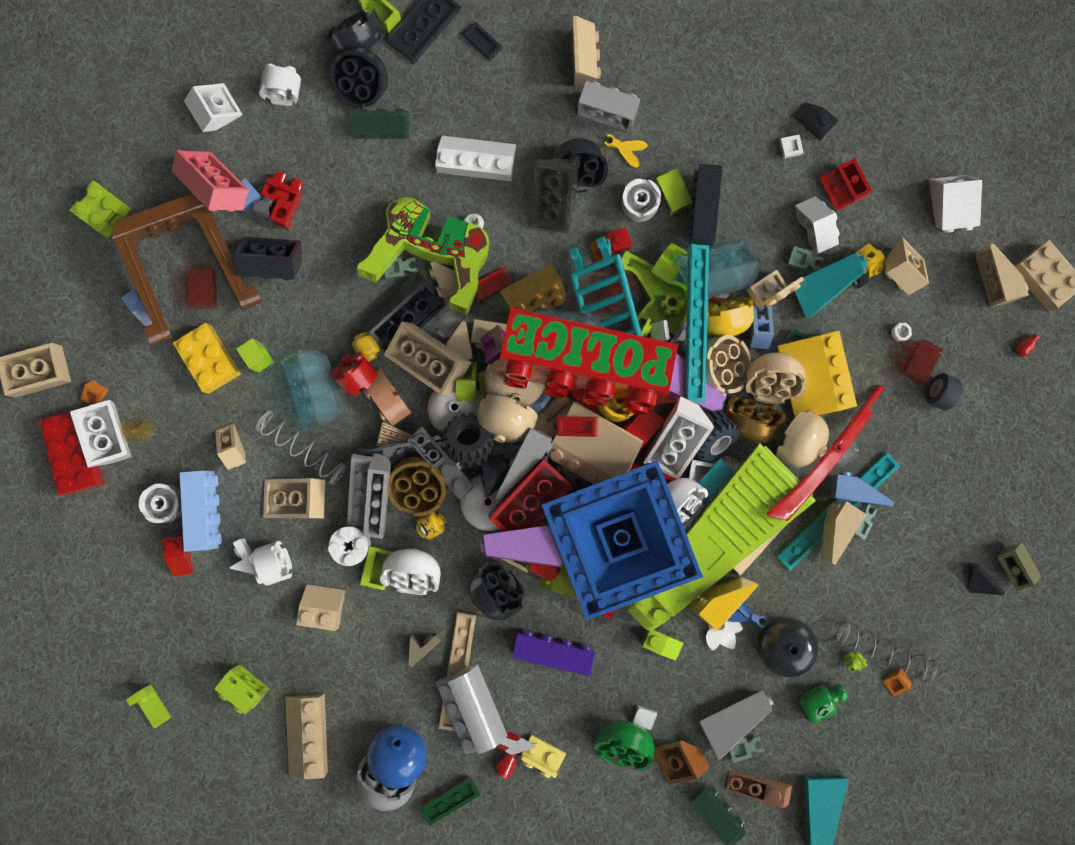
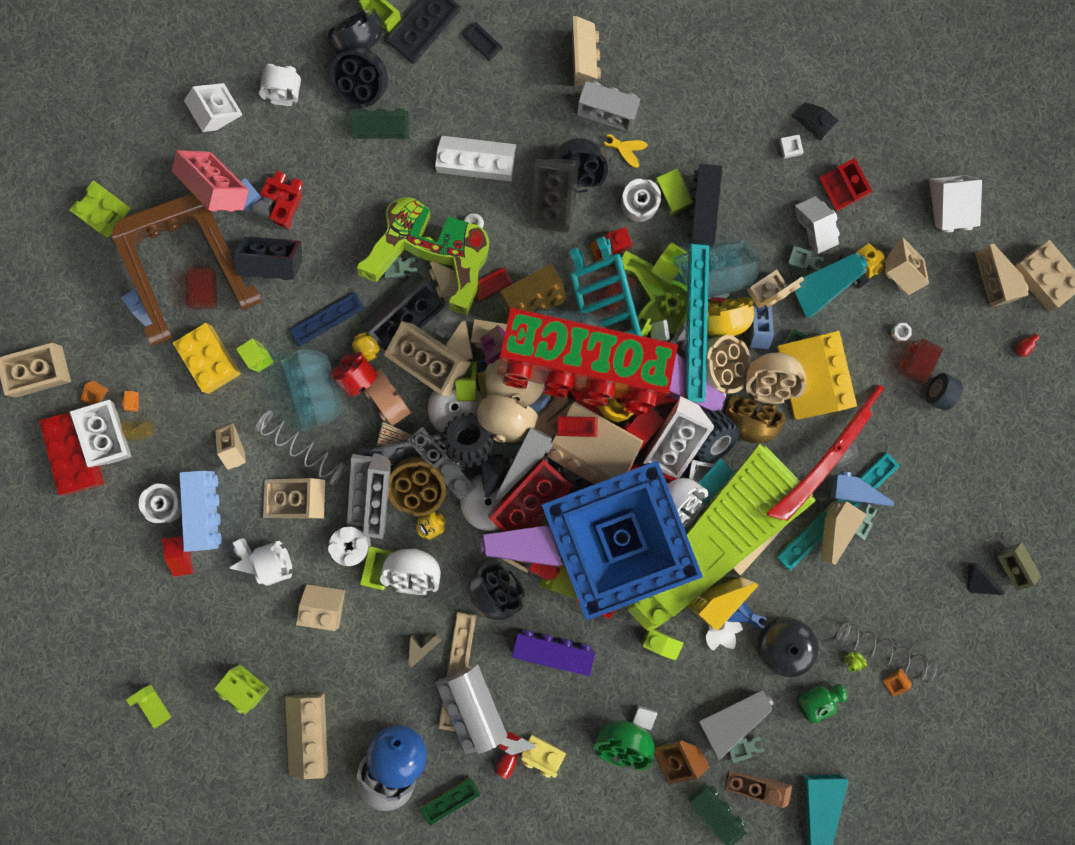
tan cylinder [777,409,829,469] -> none
none -> orange plate [122,391,139,412]
none -> dark blue tile [289,292,365,347]

